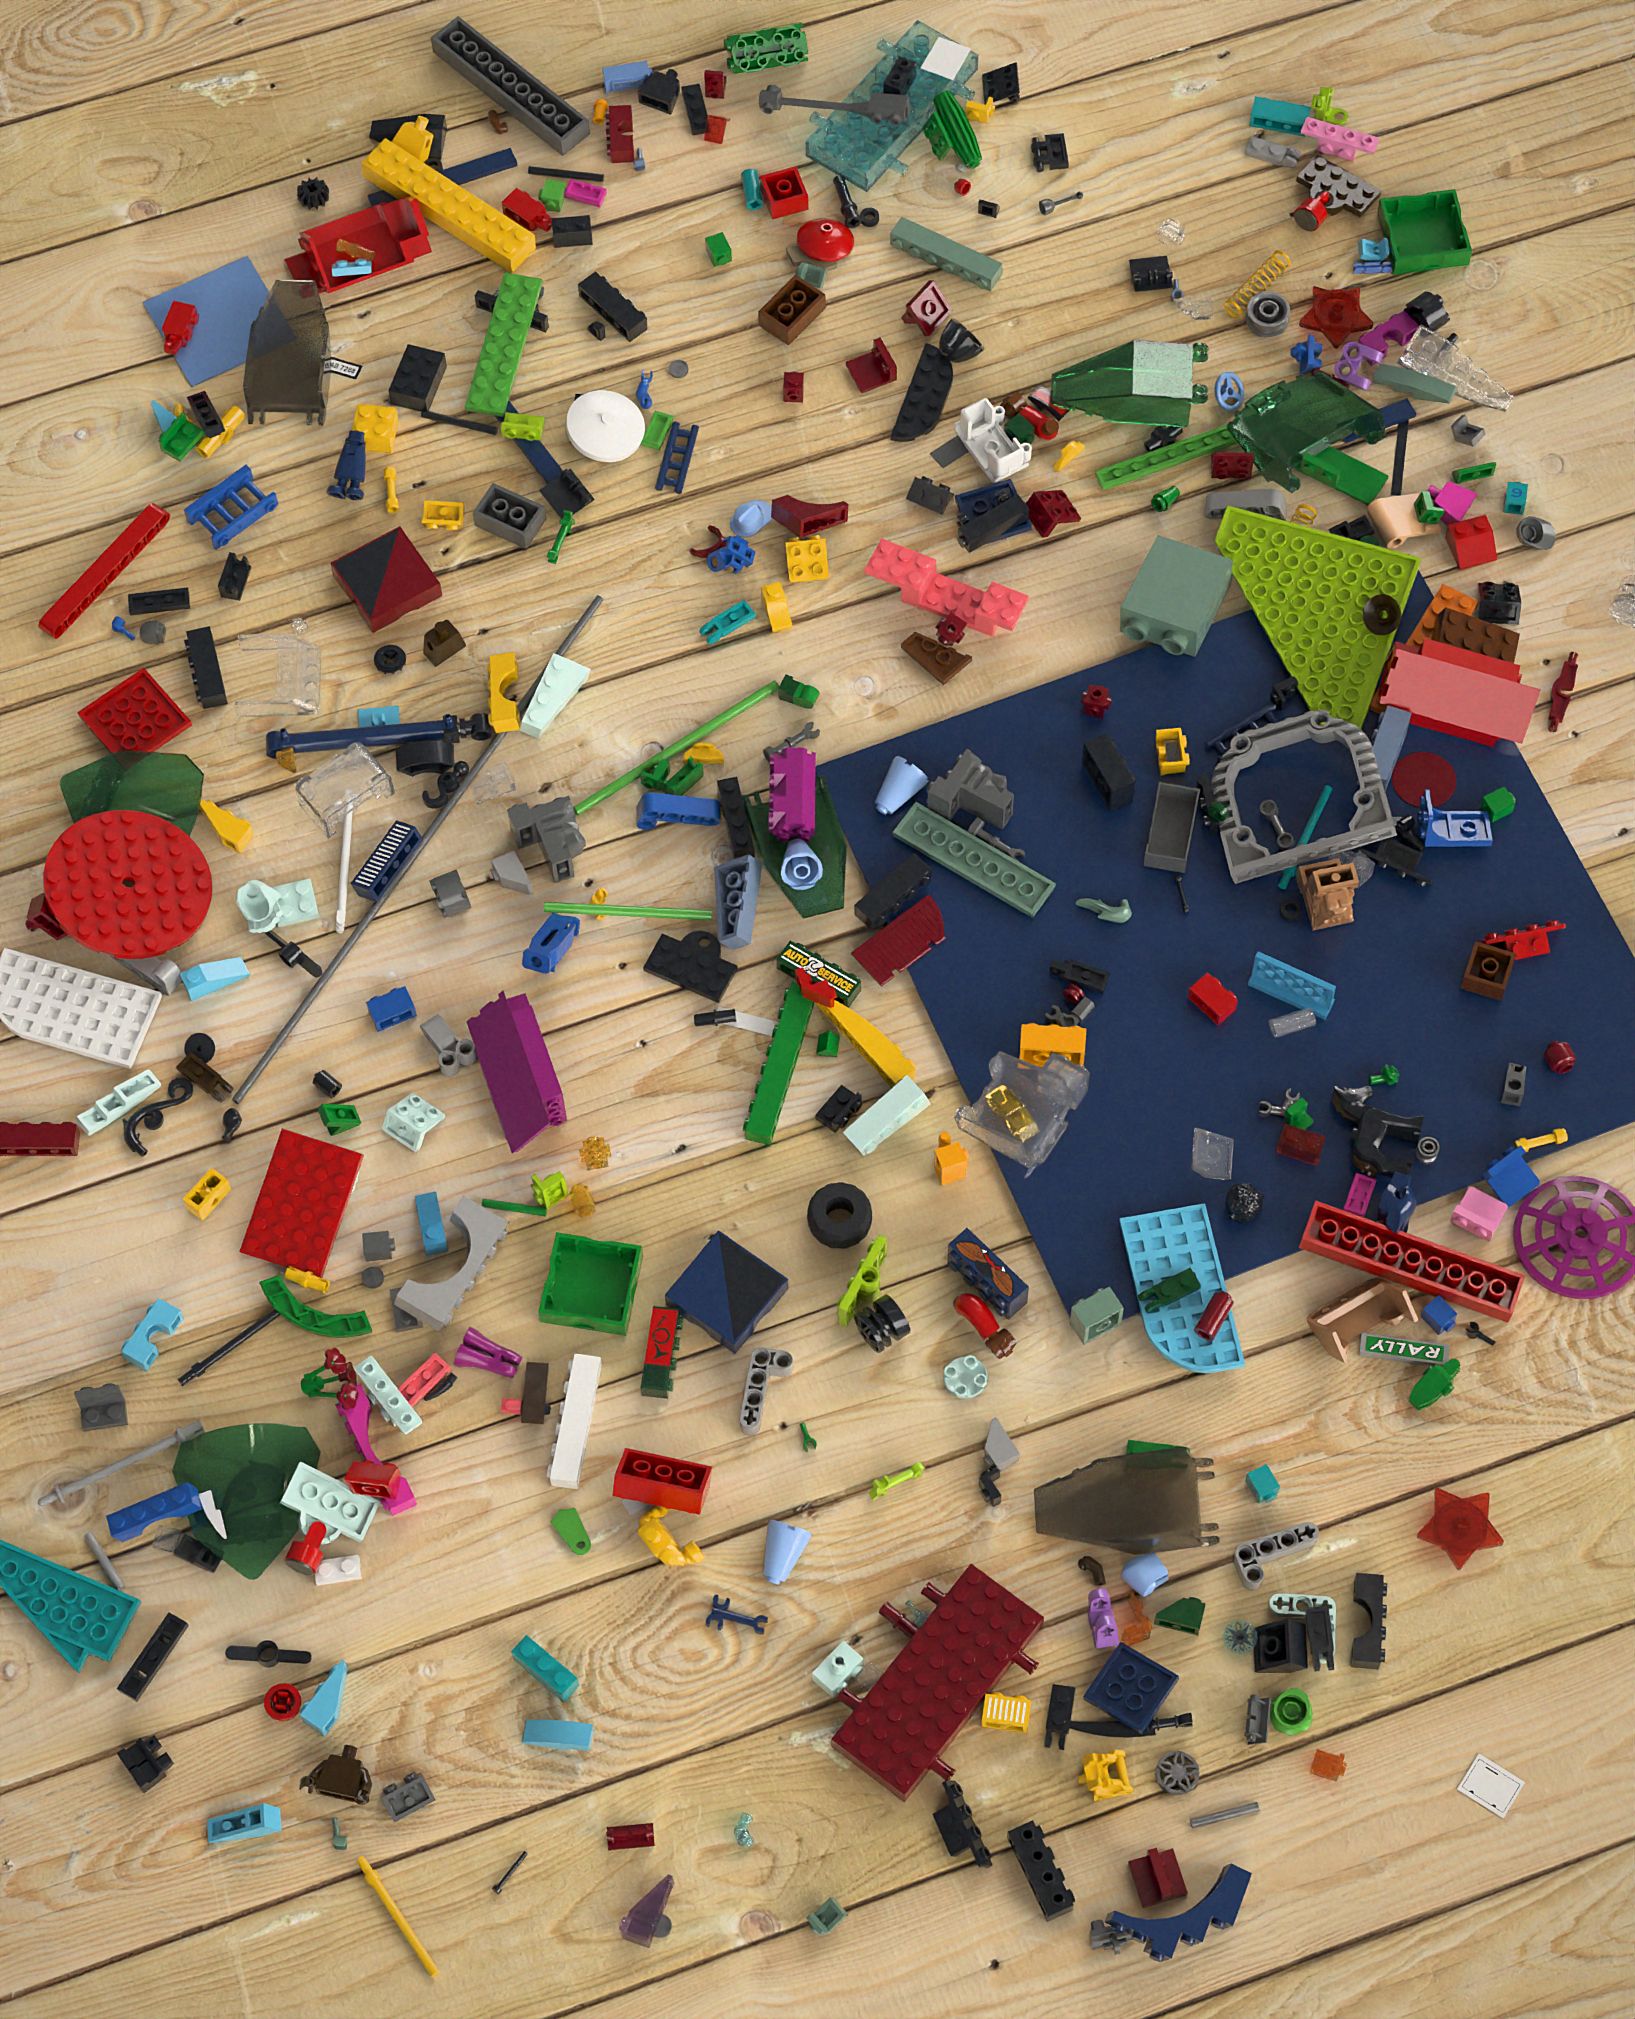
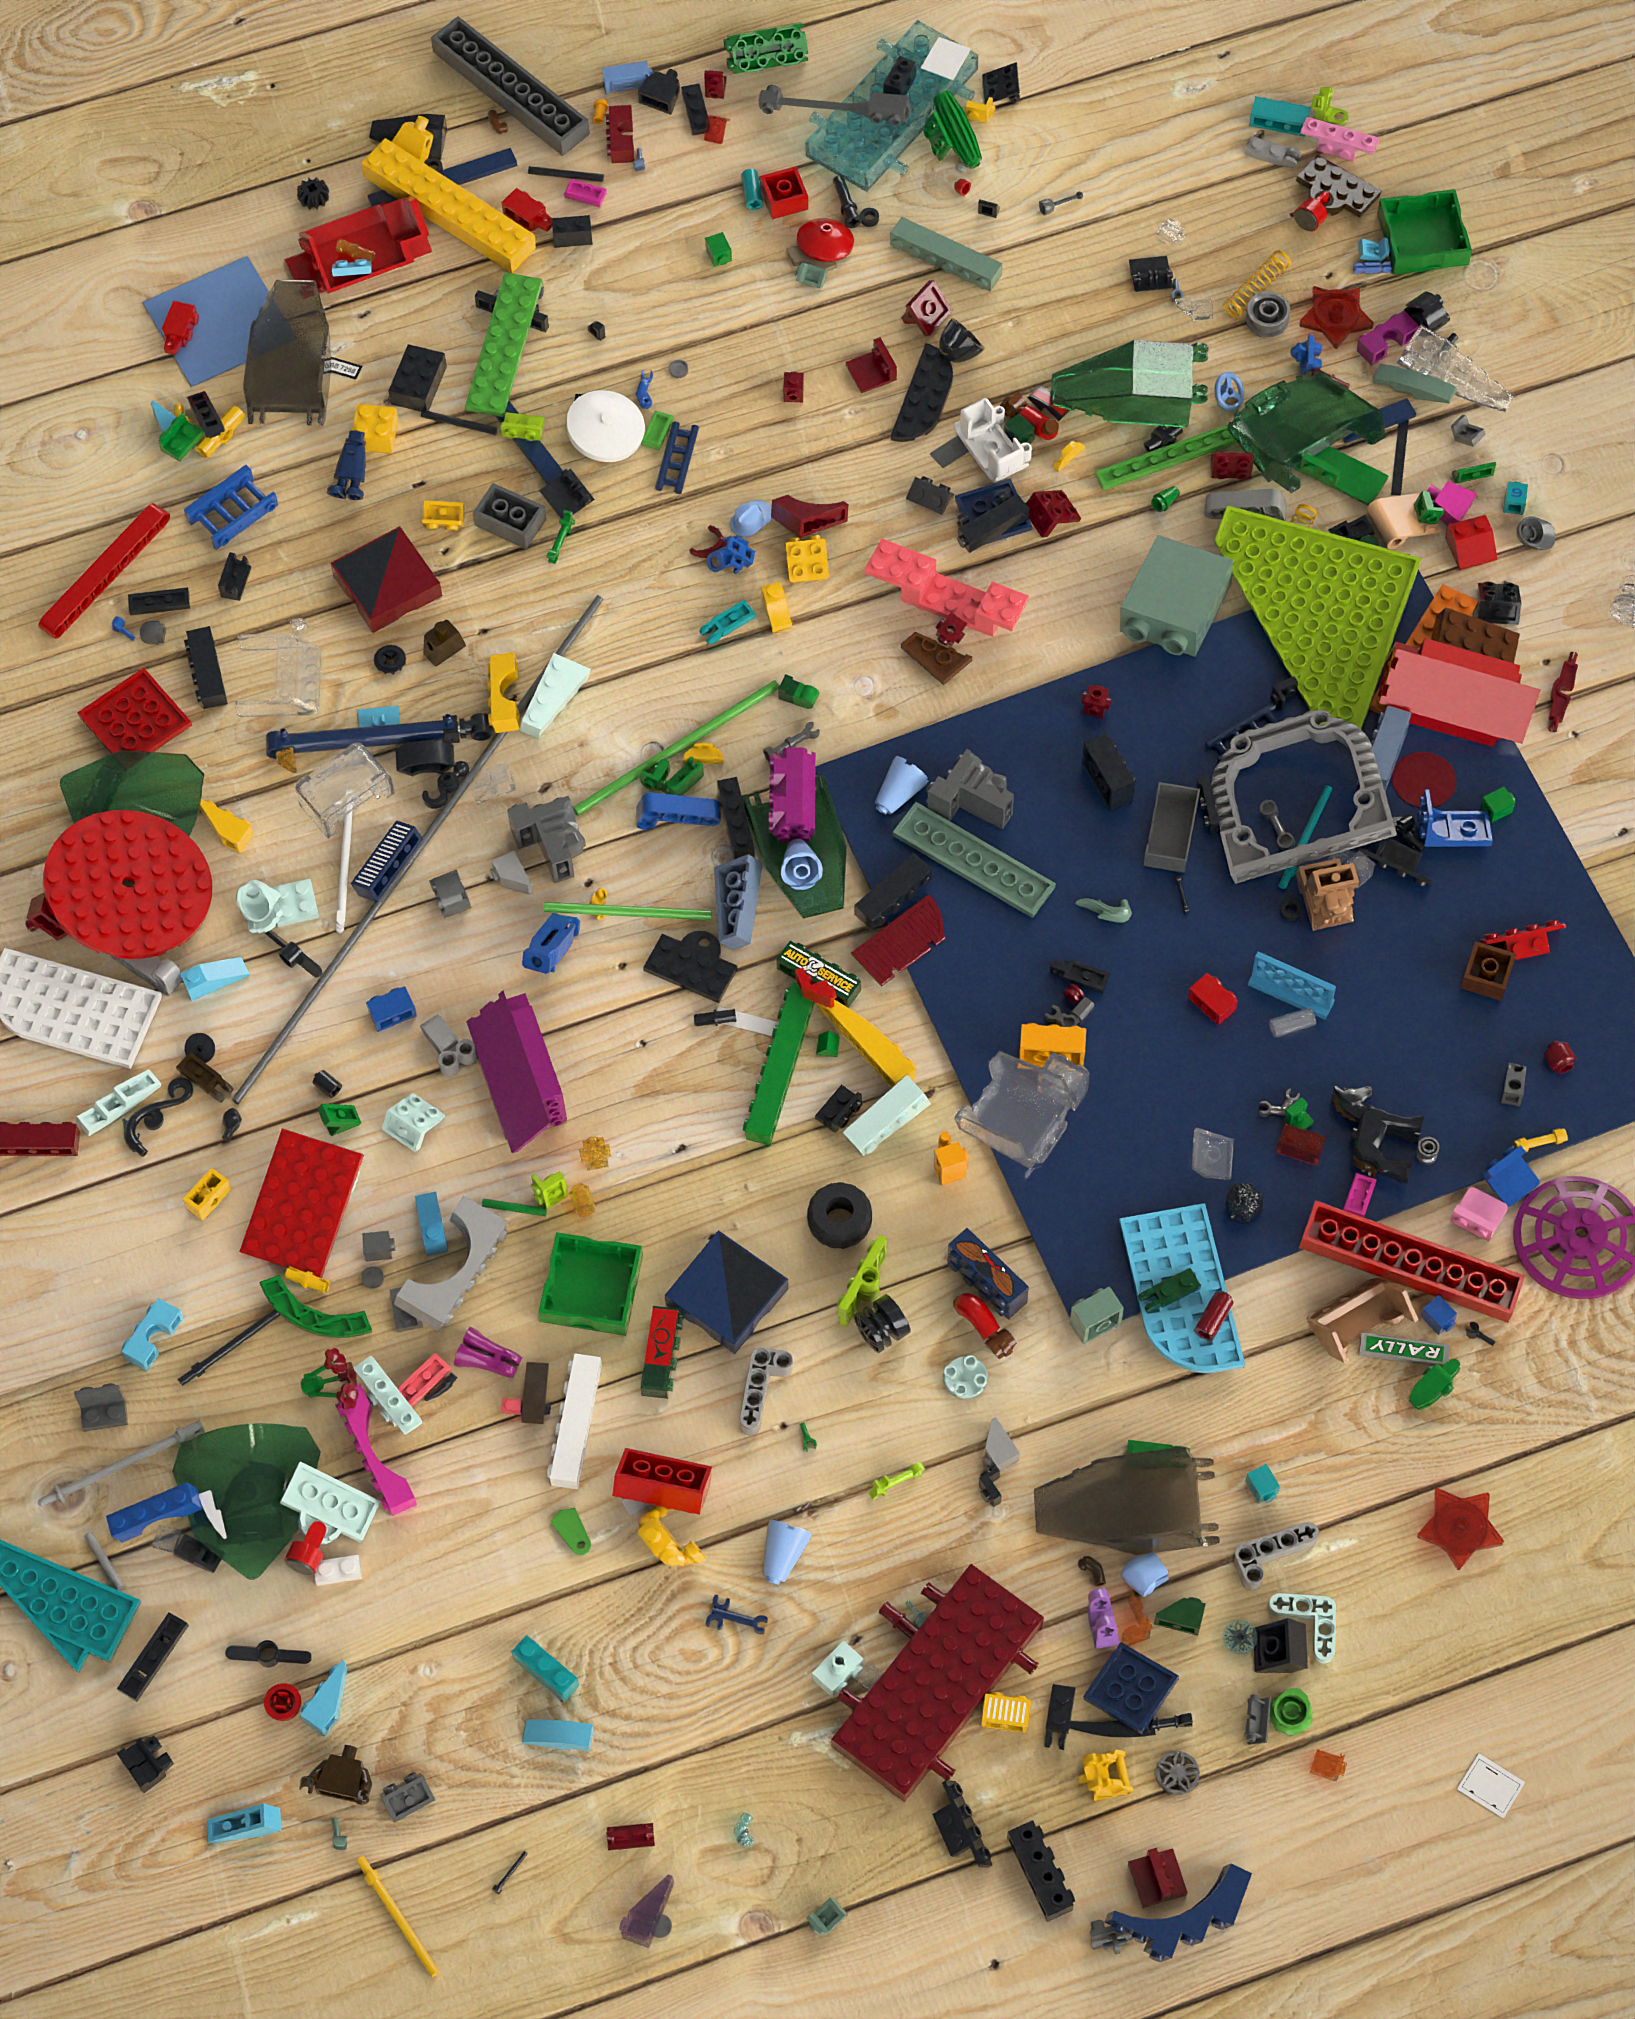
red slope [344,1460,401,1499] -> none
yellow bar [384,467,399,513] -> none
bright green brick [538,179,566,212] -> none
black brick [578,271,647,342] -> none
reddish brown brick [758,274,826,346] -> none
dark grey piece [967,817,1025,862] -> none
clear yellow brick [985,1085,1039,1143] -> none
black plate [1031,133,1069,172] -> none
yellow window [1155,728,1189,776] -> none
flat silver bar [1190,1802,1260,1829] -> none
dark green tile [1208,801,1229,822] -> none
black hinge [1305,1606,1334,1672] -> none
medium lavender piece [1334,341,1384,391] -> none
black arch [1351,1573,1387,1670] -> none
dark brown dish [1363,594,1401,635] -> none
green plate [1368,1064,1399,1085] -> none
dark blue piece [1377,1171,1416,1234] -> none

